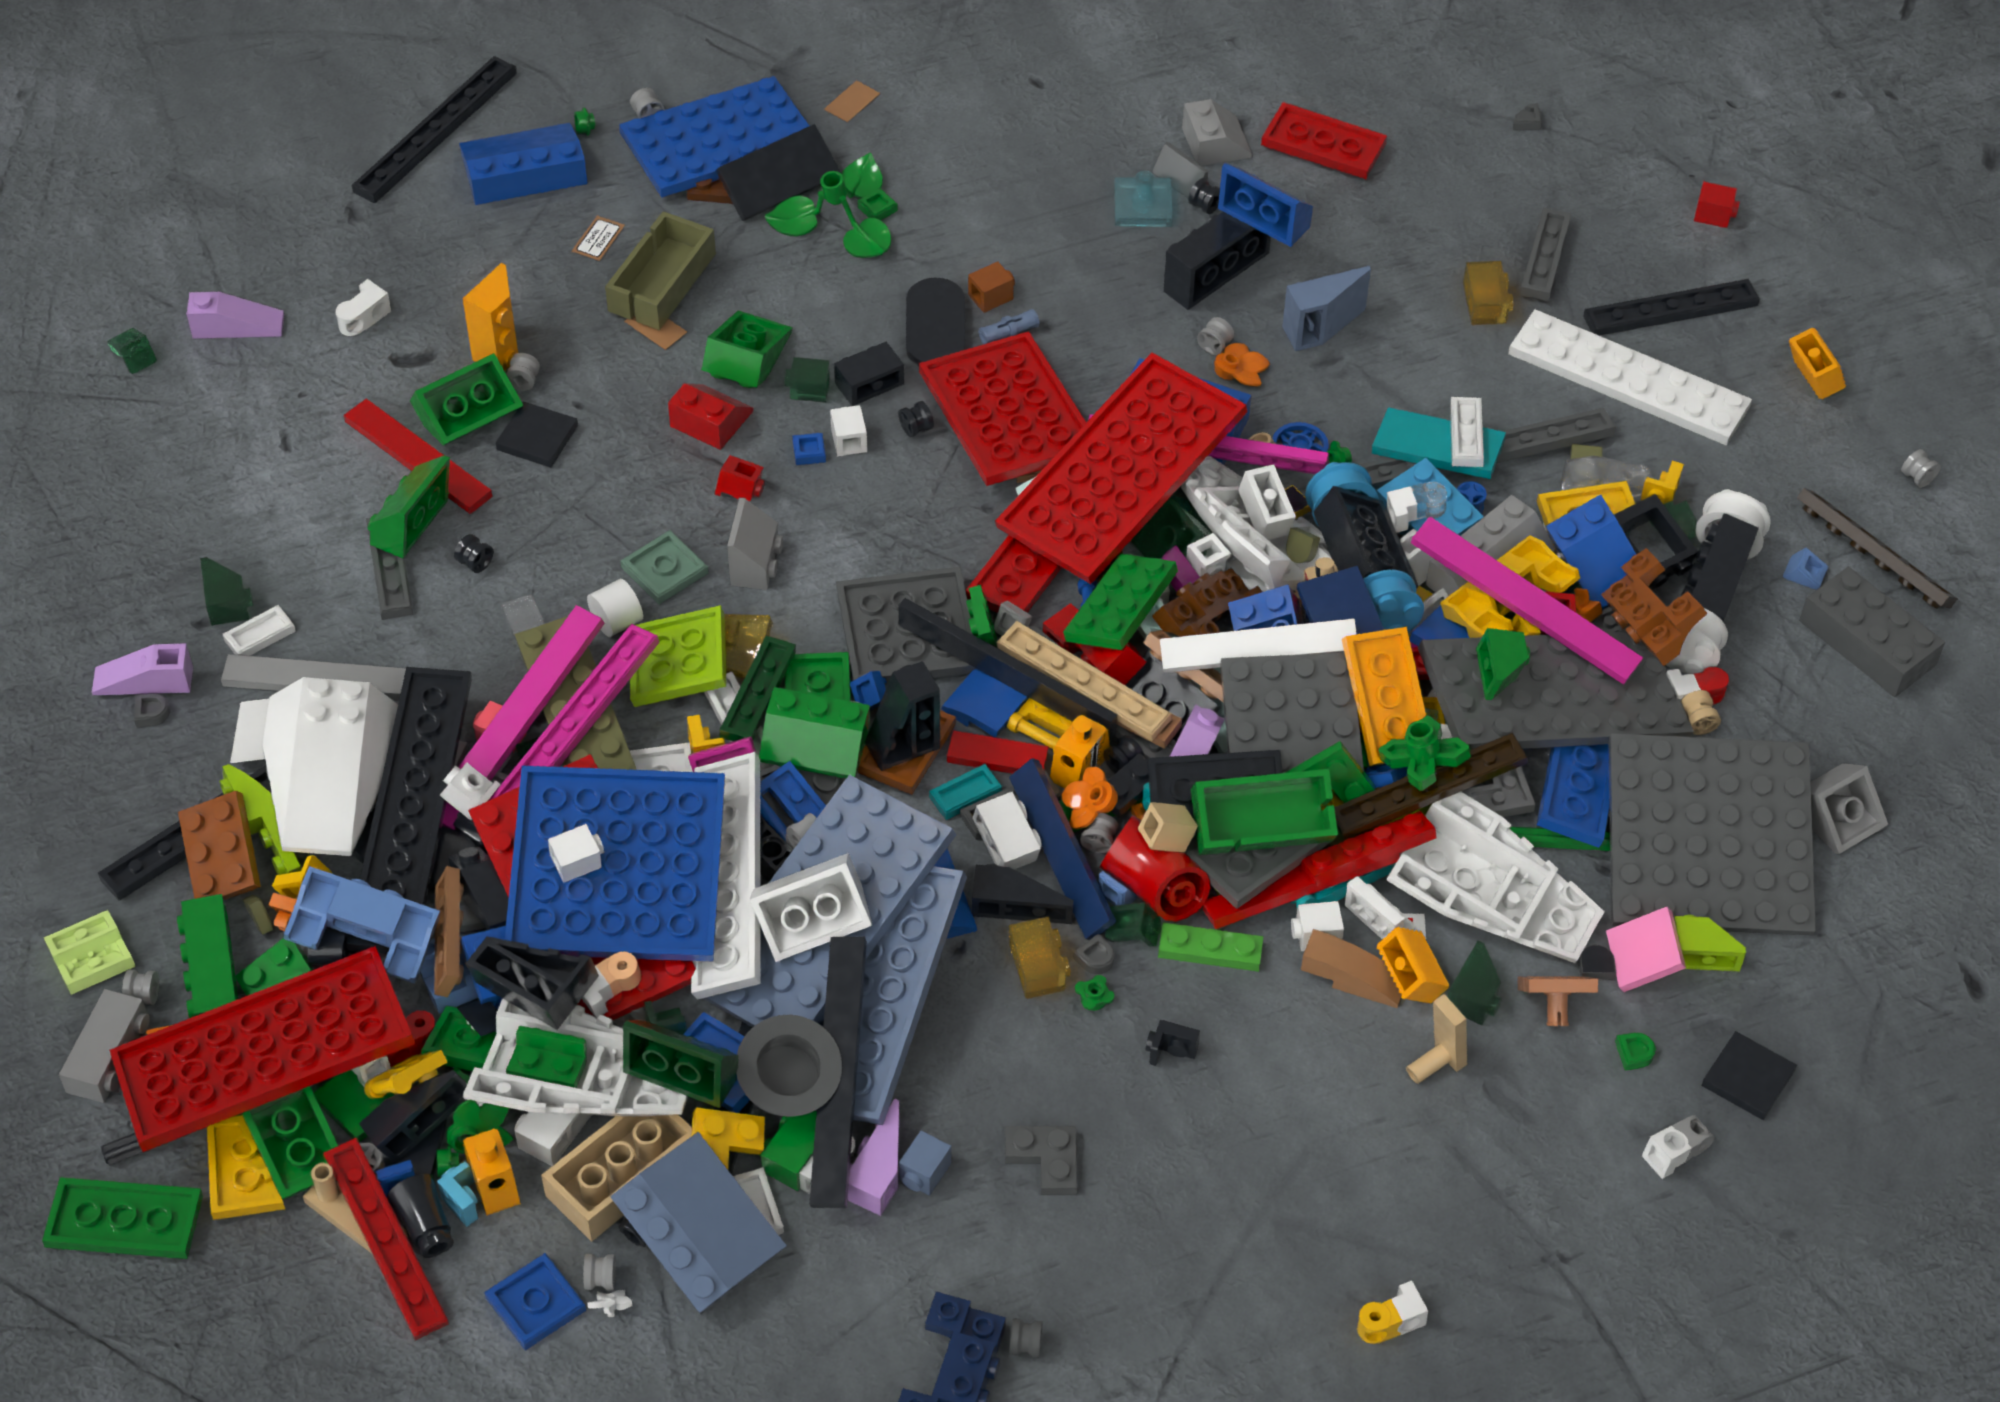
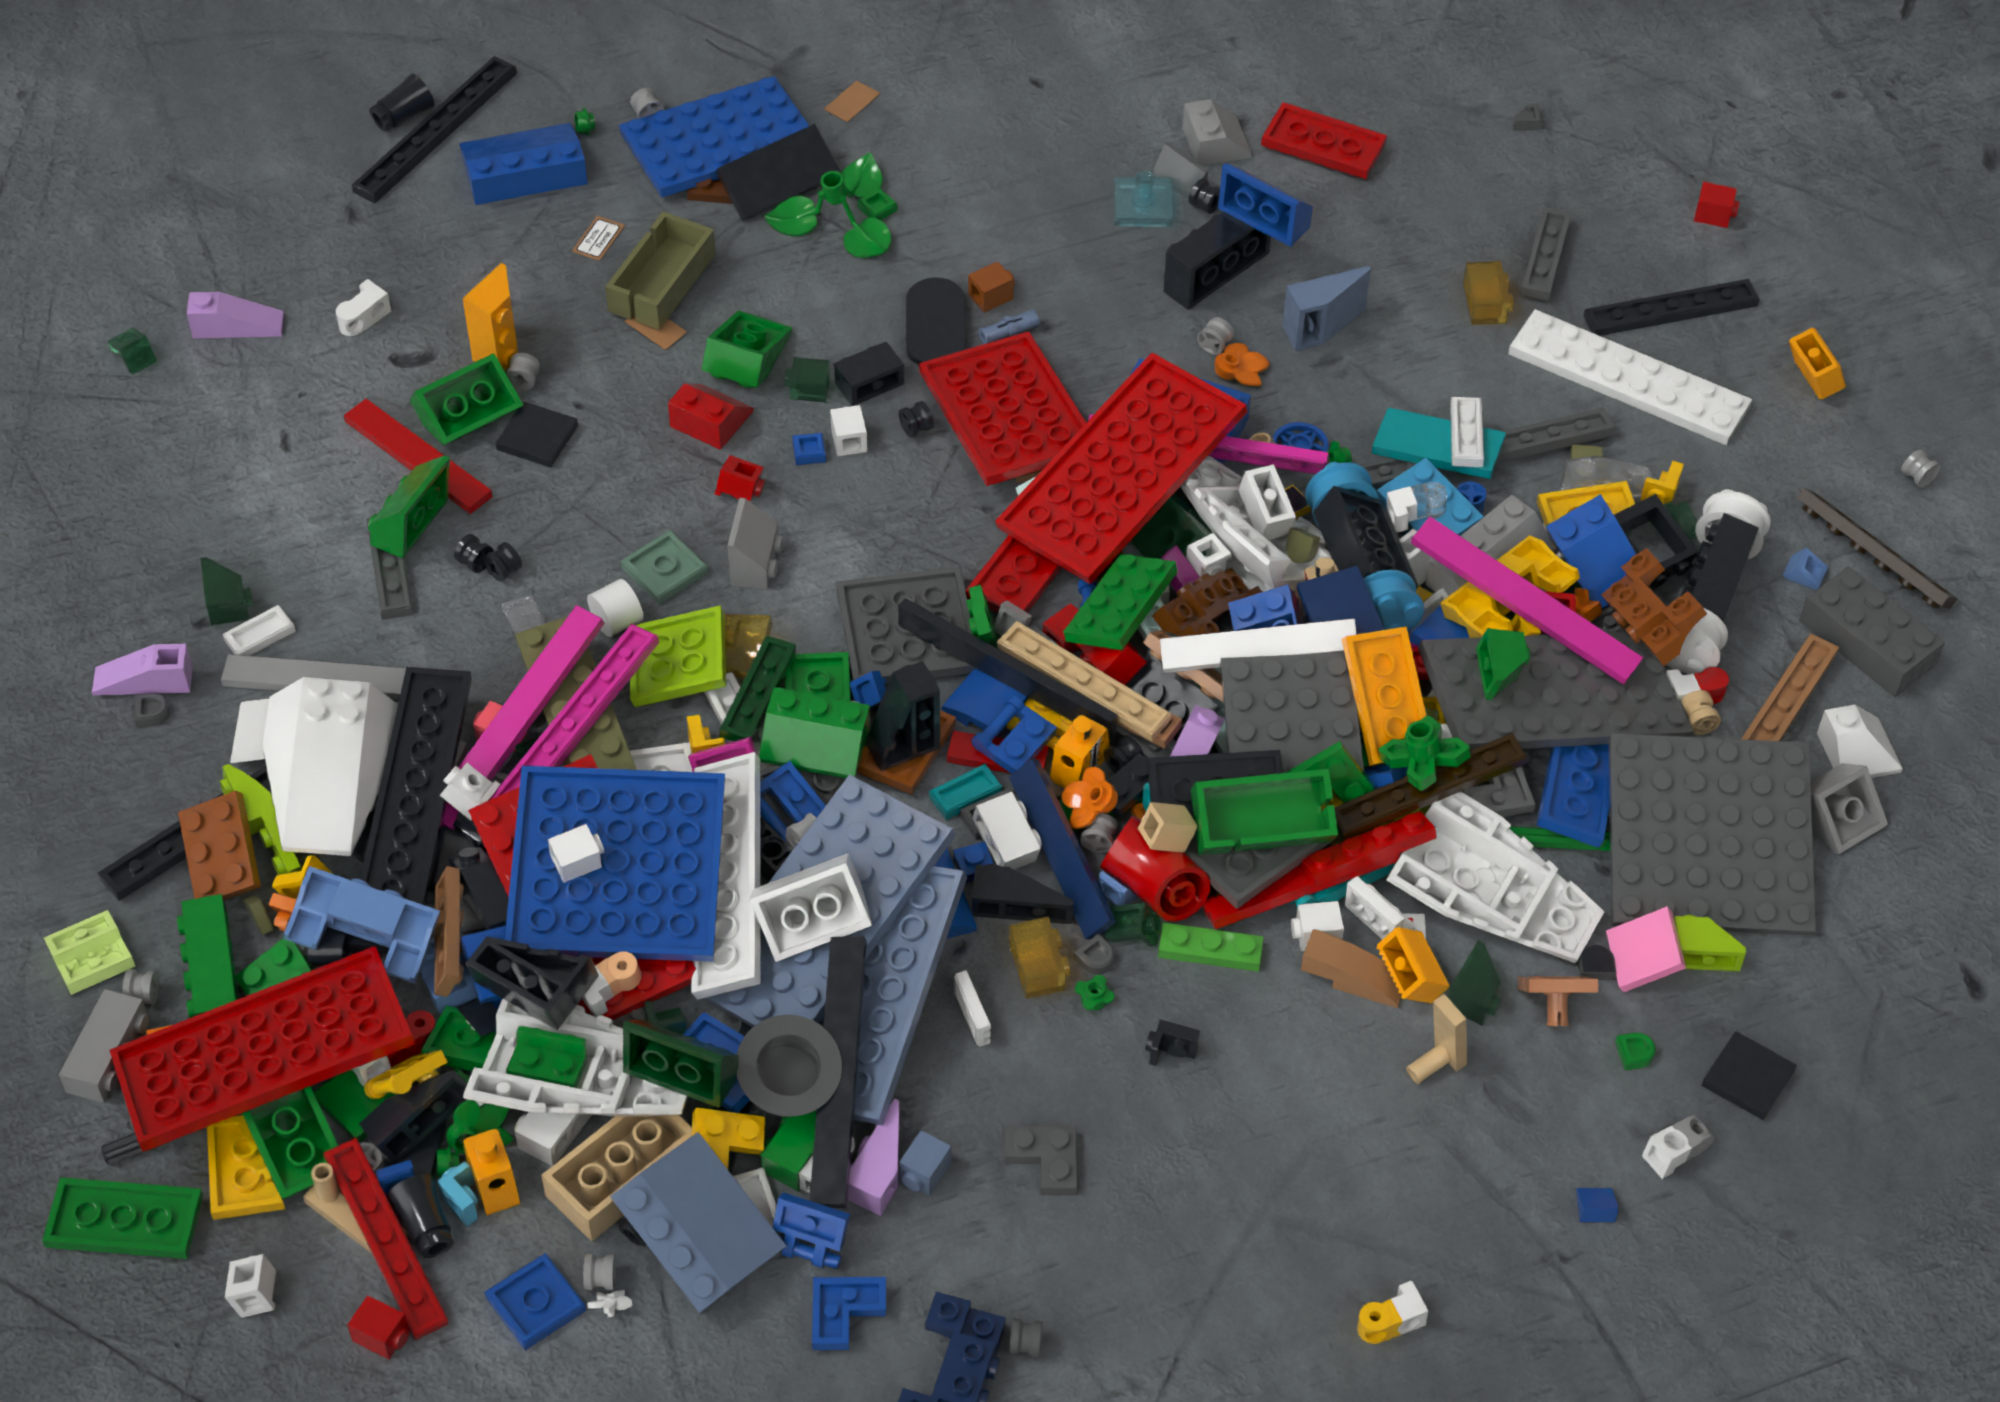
none -> white brick [224,1254,276,1318]
none -> red brick [347,1295,409,1360]
none -> black plant [369,73,435,131]
none -> black wheel [483,542,522,581]
none -> blue plate [772,1192,850,1269]
none -> blue plate [812,1277,886,1350]
none -> blue plate [953,841,994,883]
none -> white tile [954,971,991,1047]
none -> blue plate [971,695,1057,774]
none -> blue slope [1576,1188,1619,1222]
none -> medium nougat plate [1741,633,1839,741]
none -> white slope [1817,705,1903,778]

